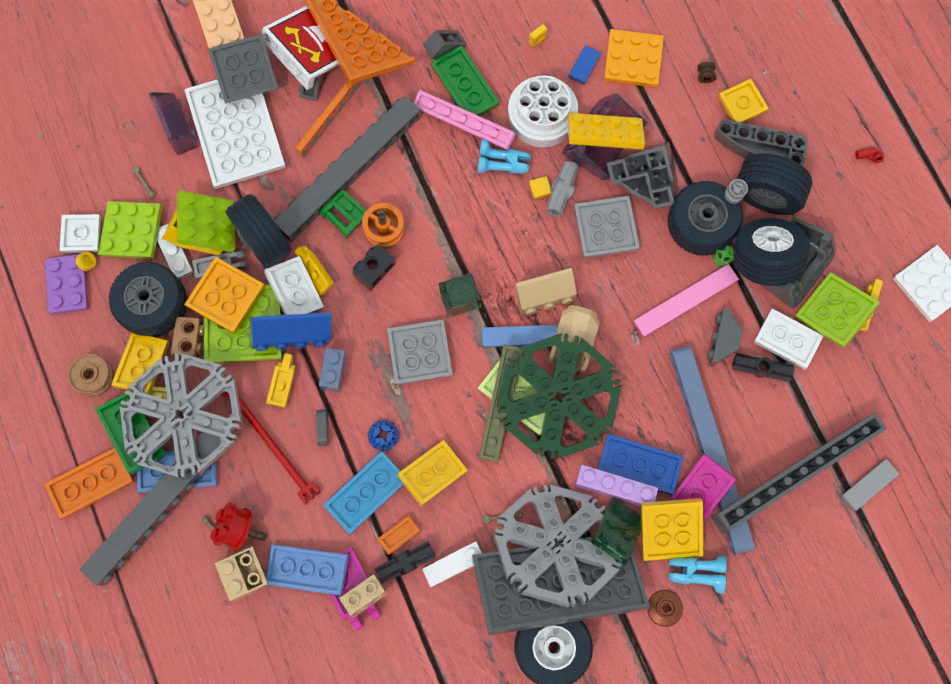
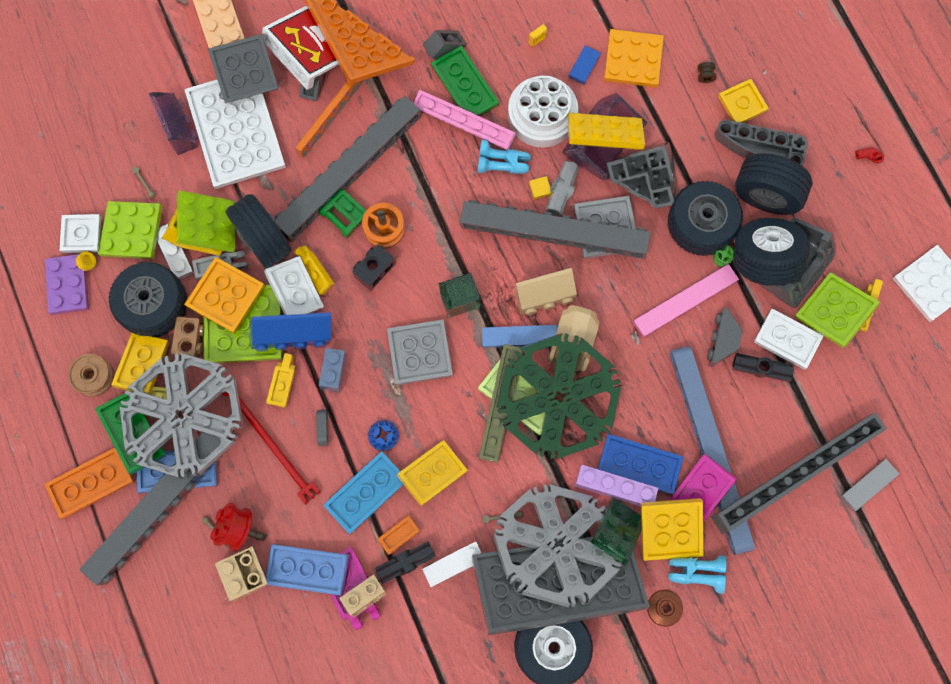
light grey wheel [724,179,748,204] -> none
none -> dark grey brick [459,200,651,259]

